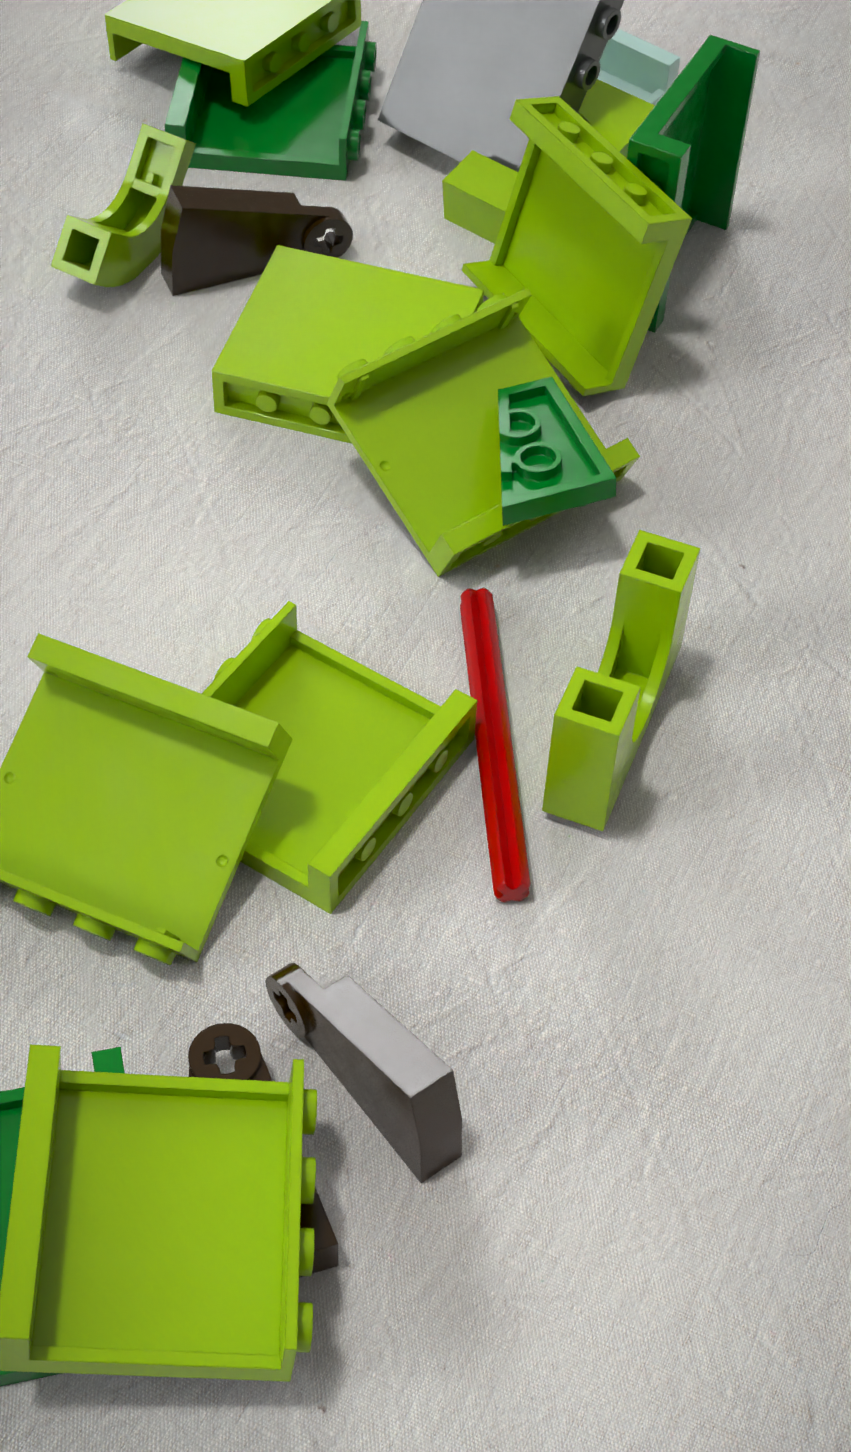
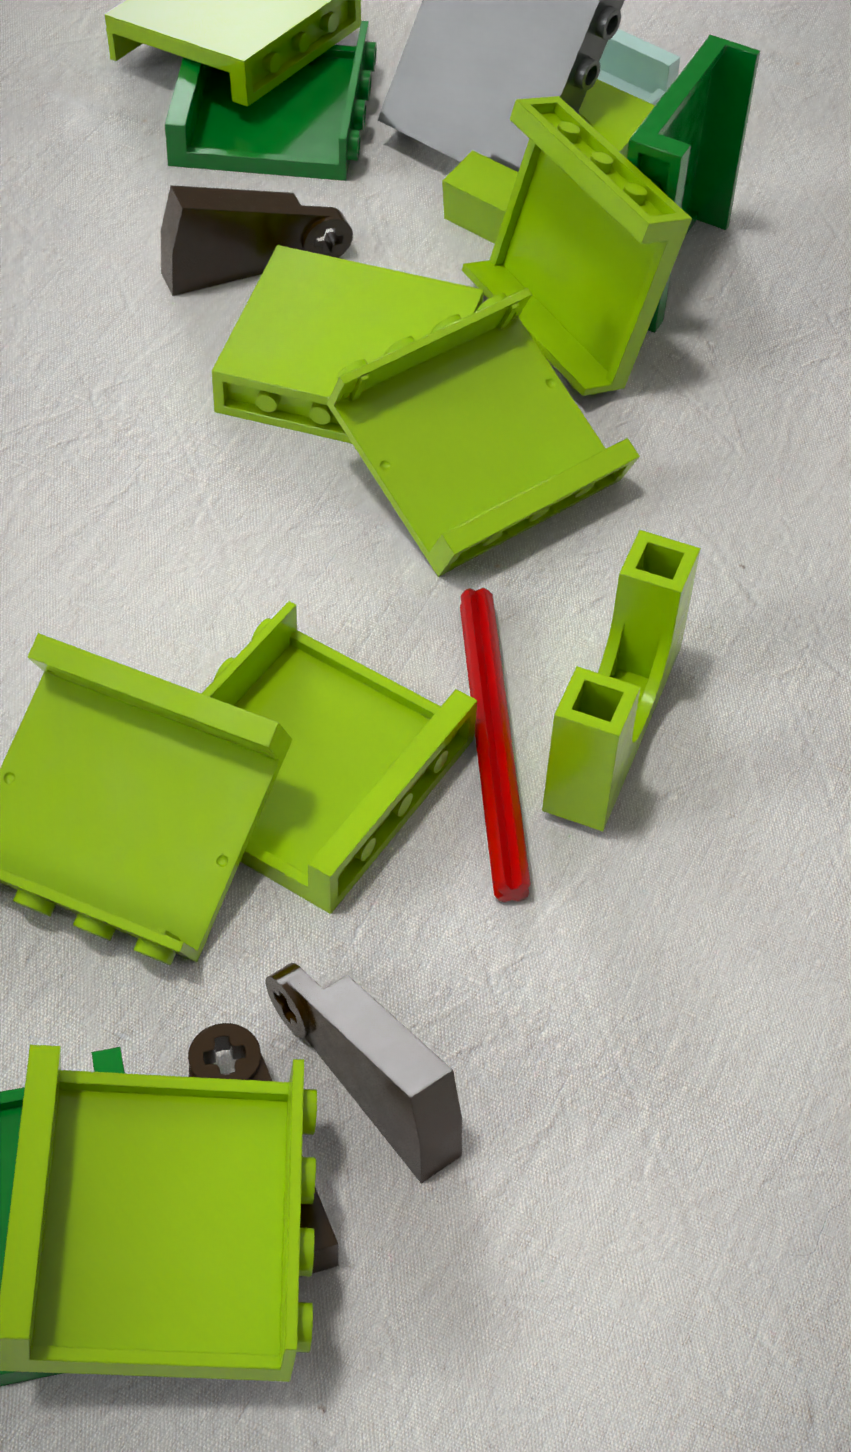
lime arch [51,123,196,287] -> none
green wing [498,377,617,526] -> none

